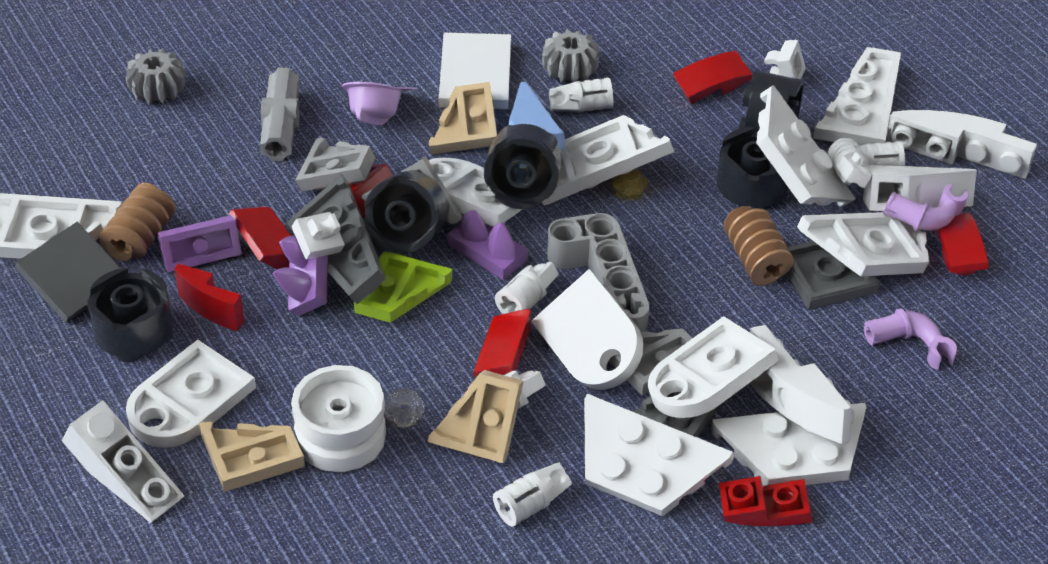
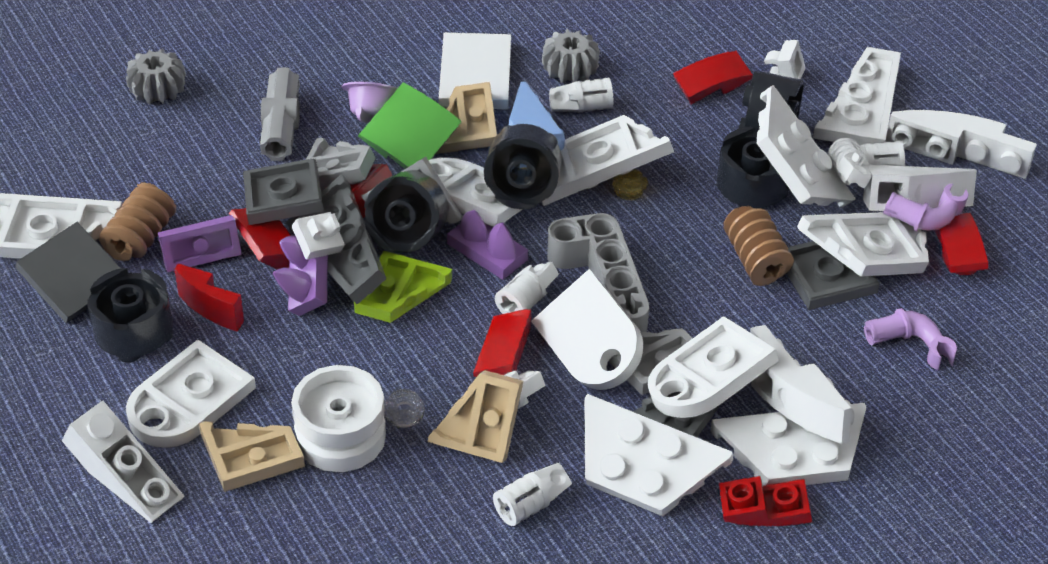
none -> dark grey tile [243,158,324,225]
none -> bright green slope [358,82,462,169]

